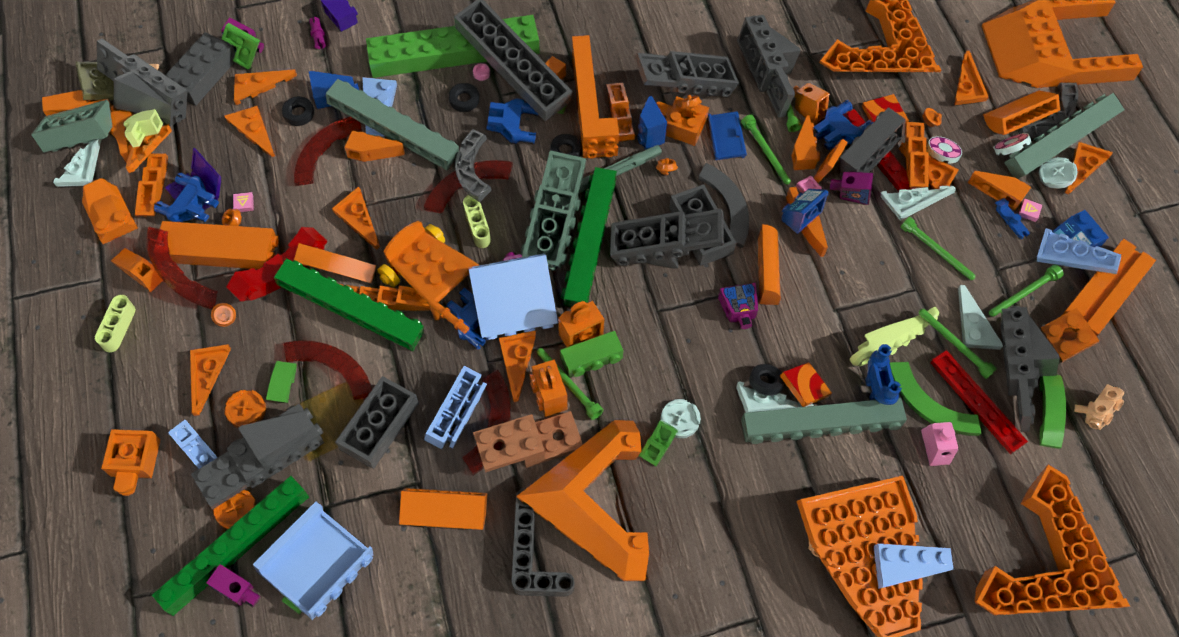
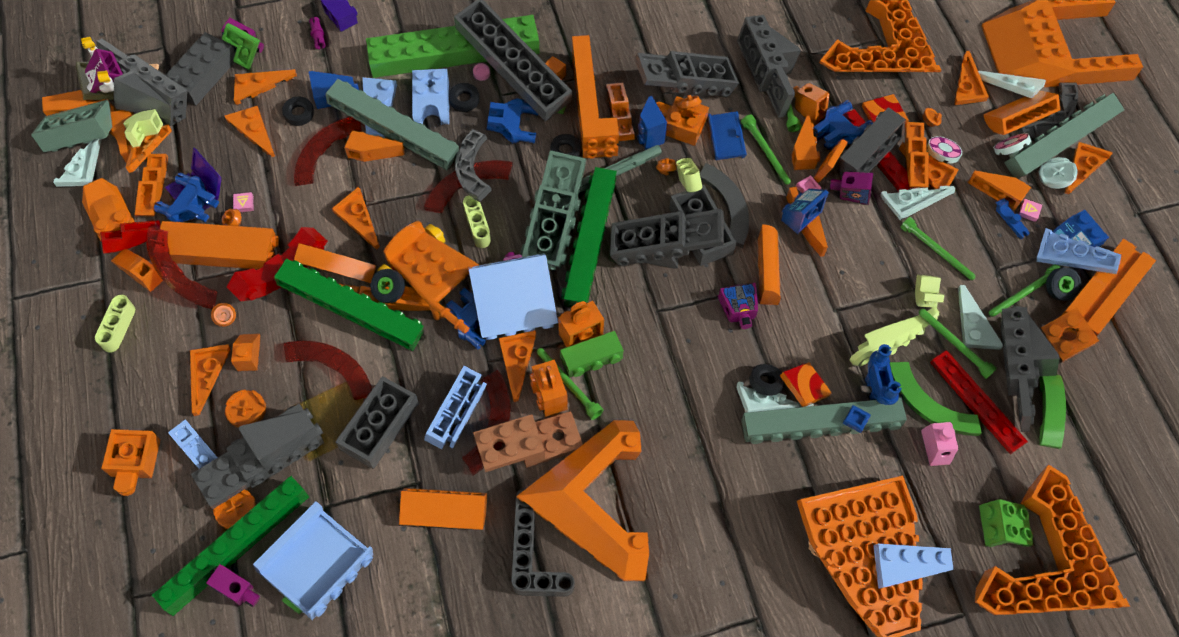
bright green slope [266,361,297,403] -> none
bright green slope [639,420,679,466] -> none
light aqua tile [660,399,701,438] -> none
light nougat brick [1074,384,1124,430] -> none
none -> torso [81,37,123,93]
none -> red slope [100,220,161,254]
none -> orange slope [231,334,260,371]
none -> black bush [370,269,405,303]
none -> light blue brick [412,69,450,125]
none -> yellowish green beam [676,158,702,192]
none -> blue tile [843,405,871,433]
none -> yellowish green brick [915,275,944,308]
none -> light aqua wing [978,71,1046,98]
none -> bright green bracket [979,499,1033,547]
none -> black bush [1046,267,1081,301]

